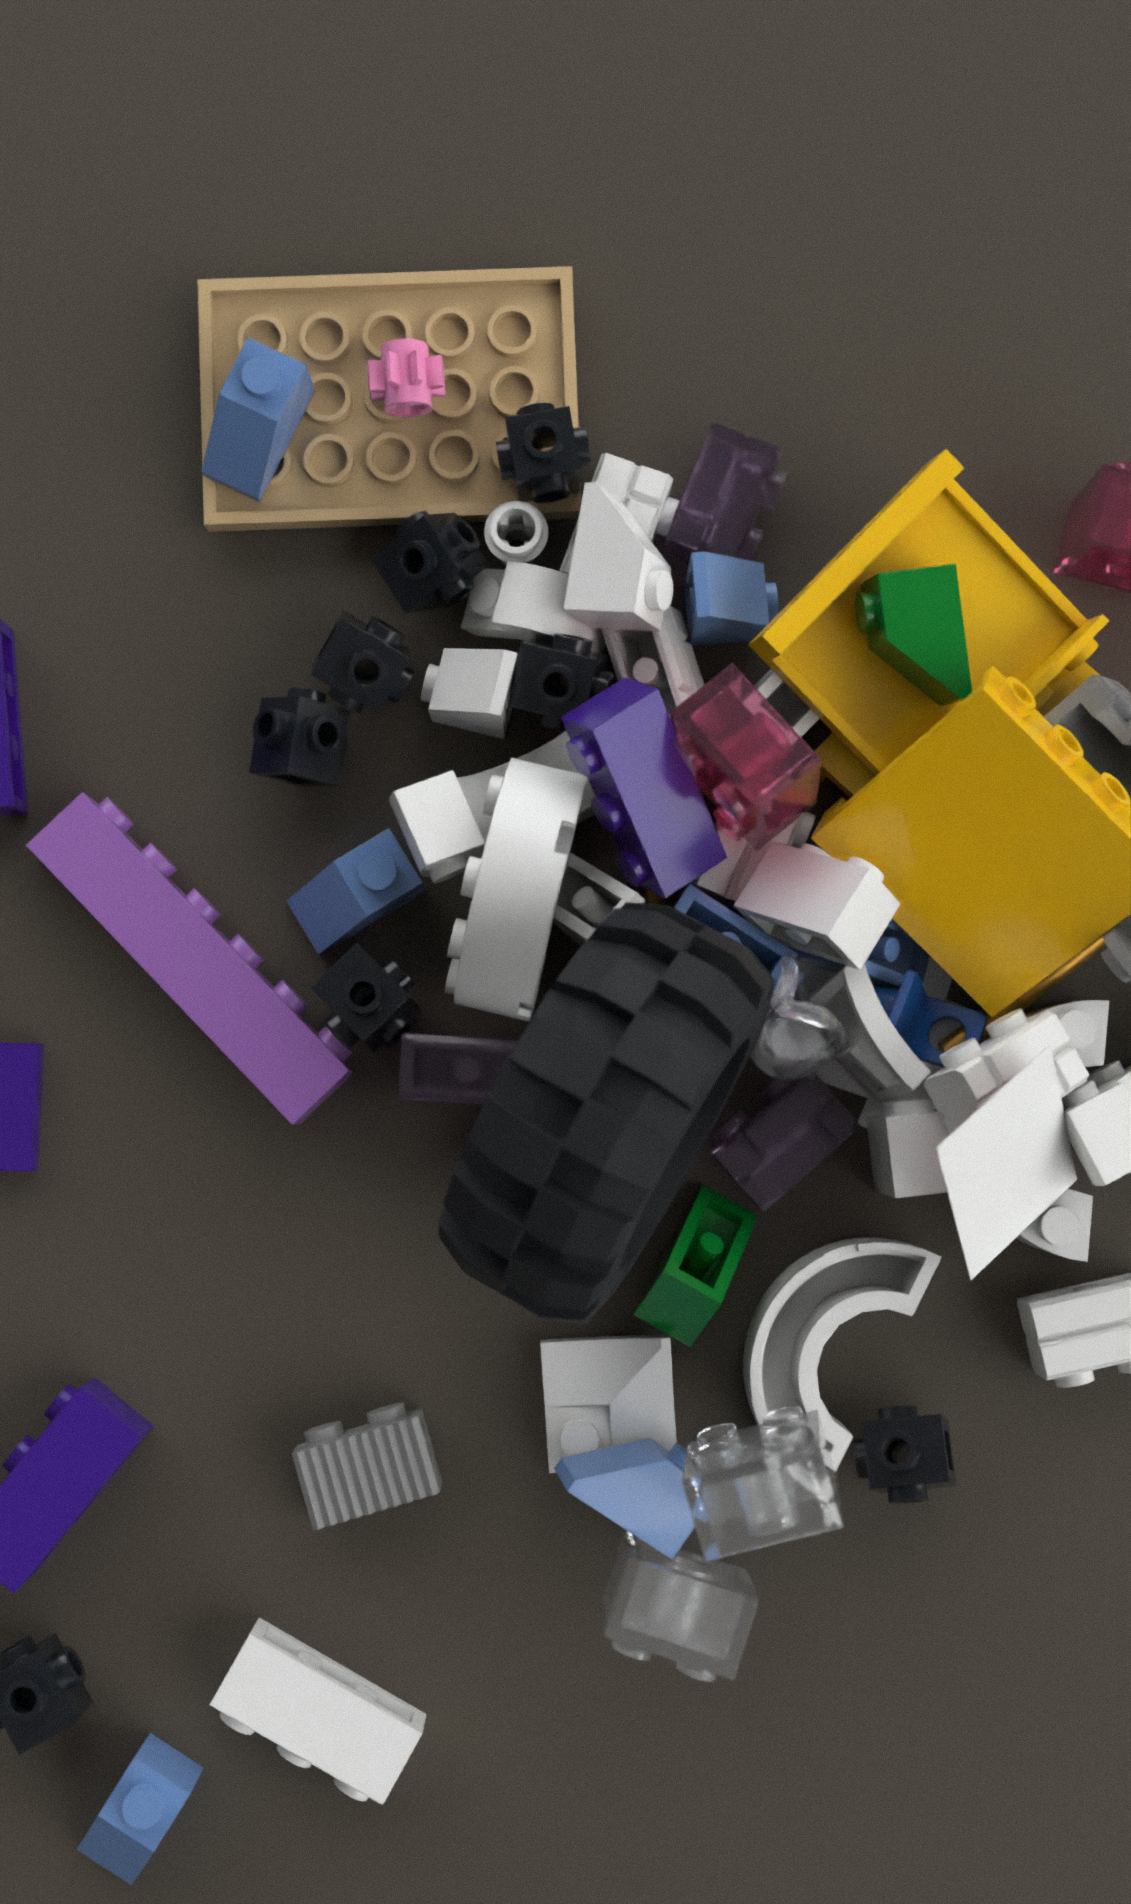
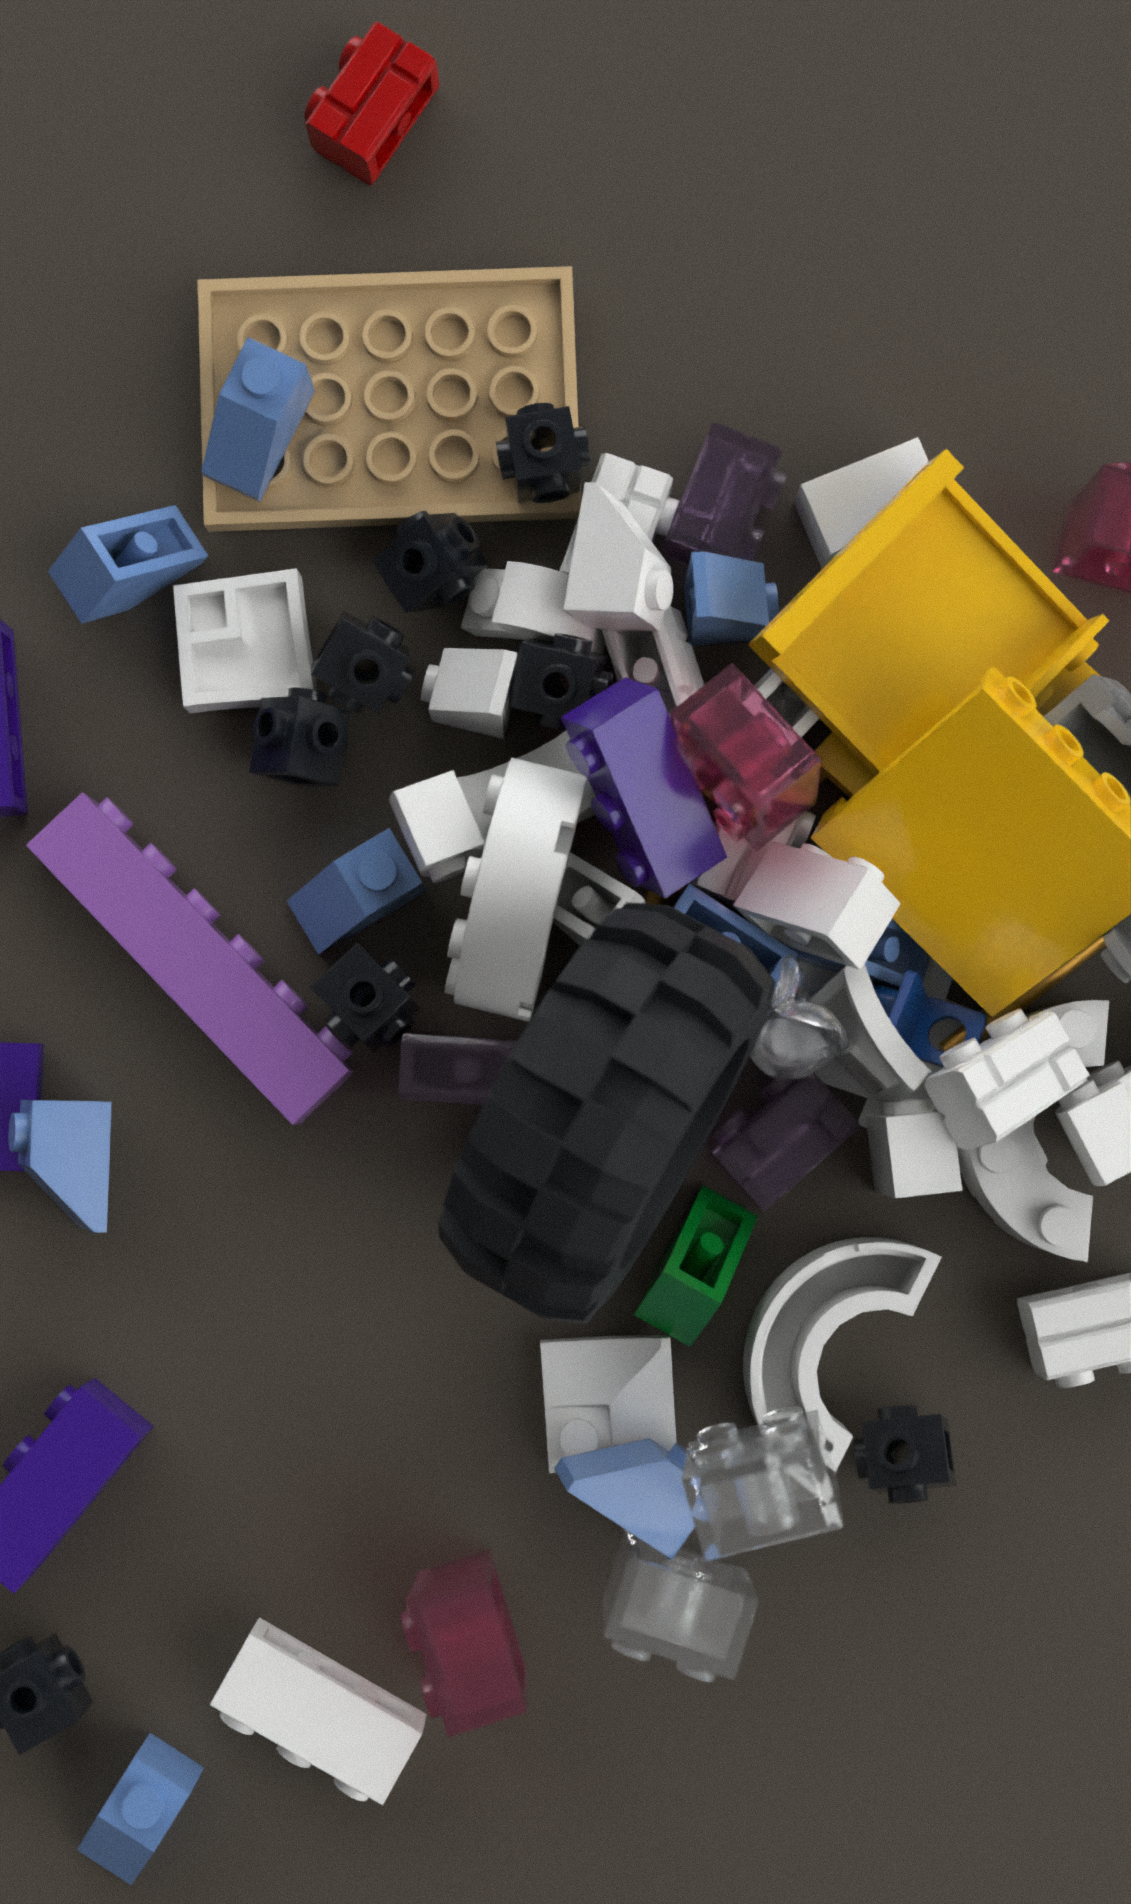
light grey brick [292,1402,443,1530] -> none
bright pink gear [367,338,446,418] -> none
white cone [484,501,548,566] -> none
green slope [855,564,972,706] -> none
white sticker [936,1044,1077,1280] -> none
none -> medium blue slope [8,1100,112,1233]
none -> medium blue slope [48,505,209,624]
none -> white plate [173,568,318,713]
none -> red brick [304,21,440,186]
none -> clear pink brick [401,1549,529,1737]
none -> white brick [794,437,929,569]

